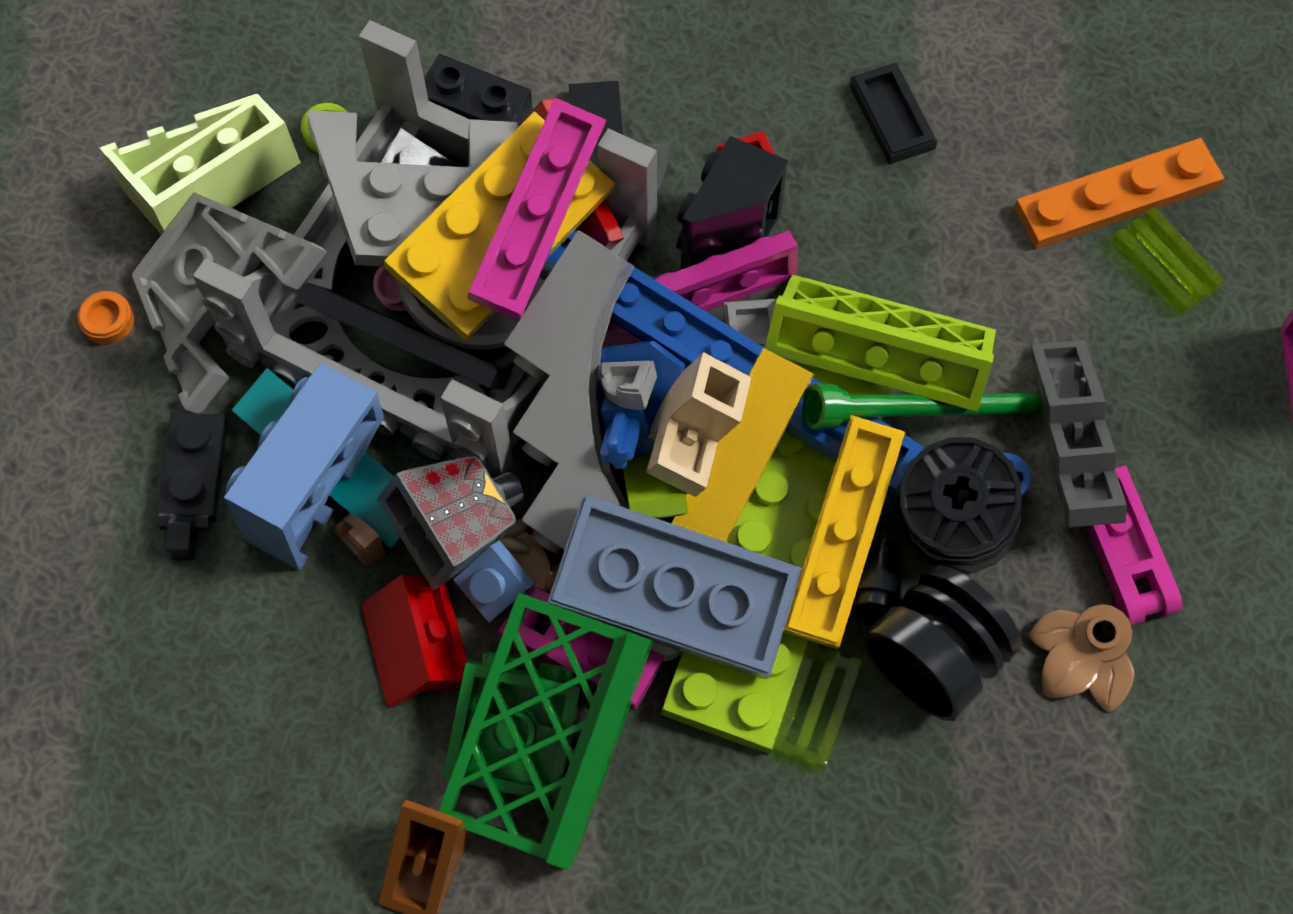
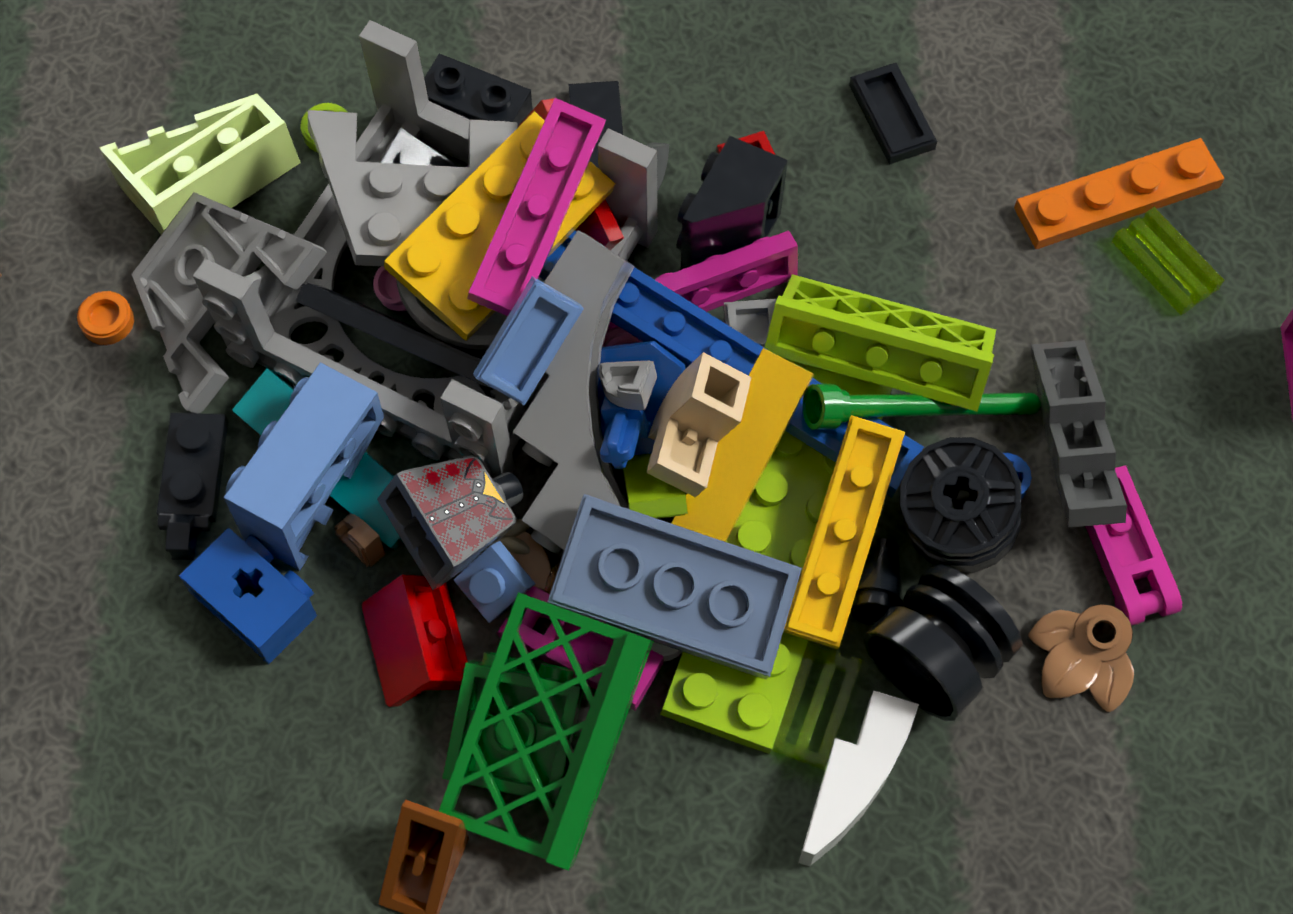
none -> blue brick [179,528,317,664]
none -> medium blue tile [473,276,584,405]
none -> white slope [799,690,919,866]

